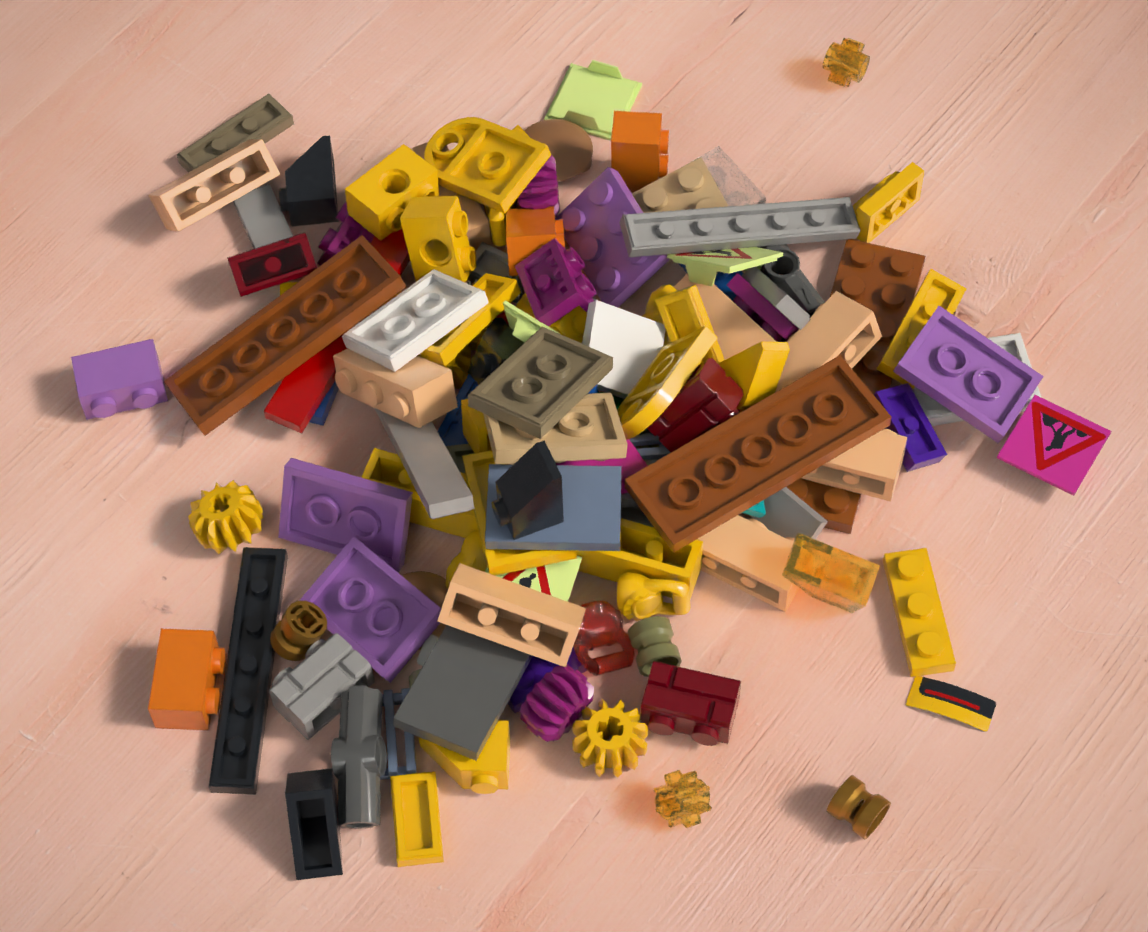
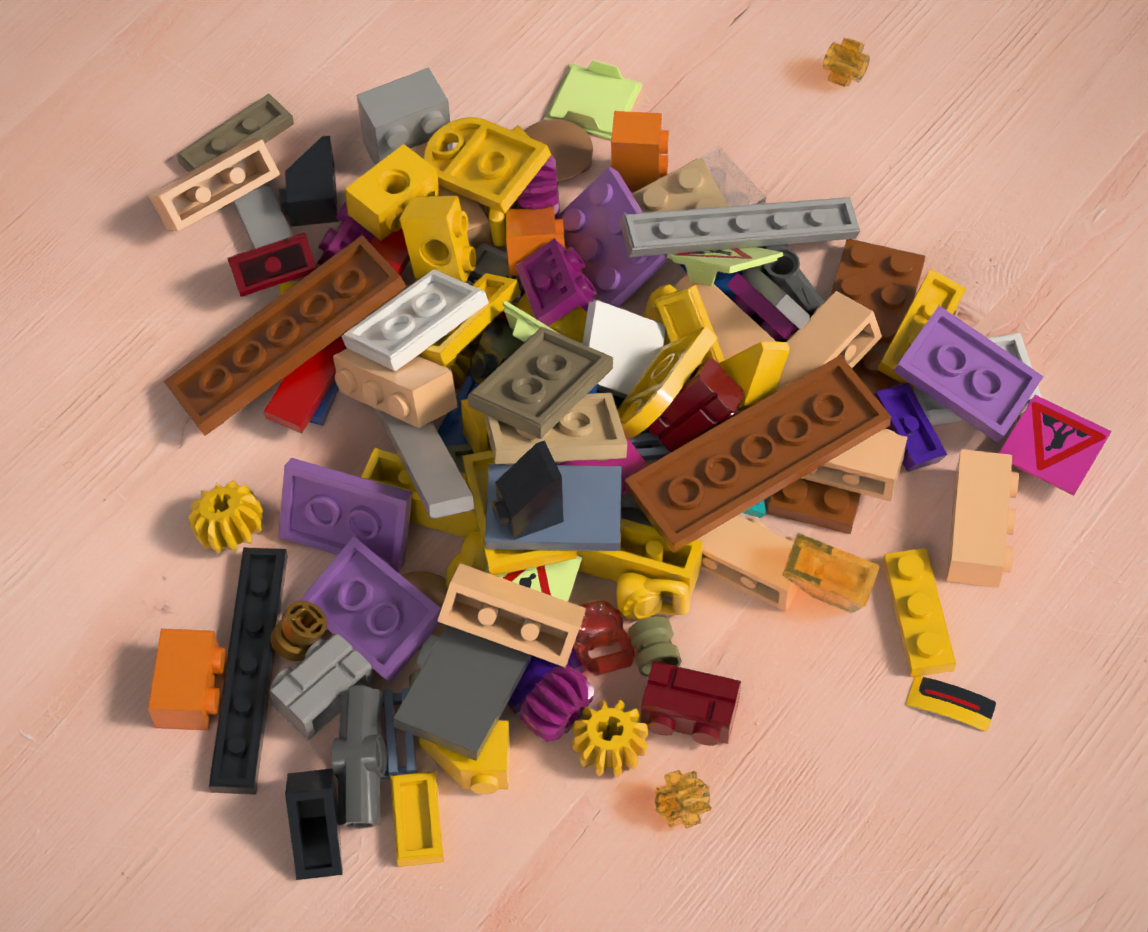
medium lavender brick [71,339,168,420] -> none
light grey tile [750,487,828,549] -> none
pearl gold wheel [826,775,891,839] -> none
yellow bracket [852,162,924,243] -> none
none -> light grey brick [356,67,453,165]
none -> light nougat brick [946,449,1019,588]

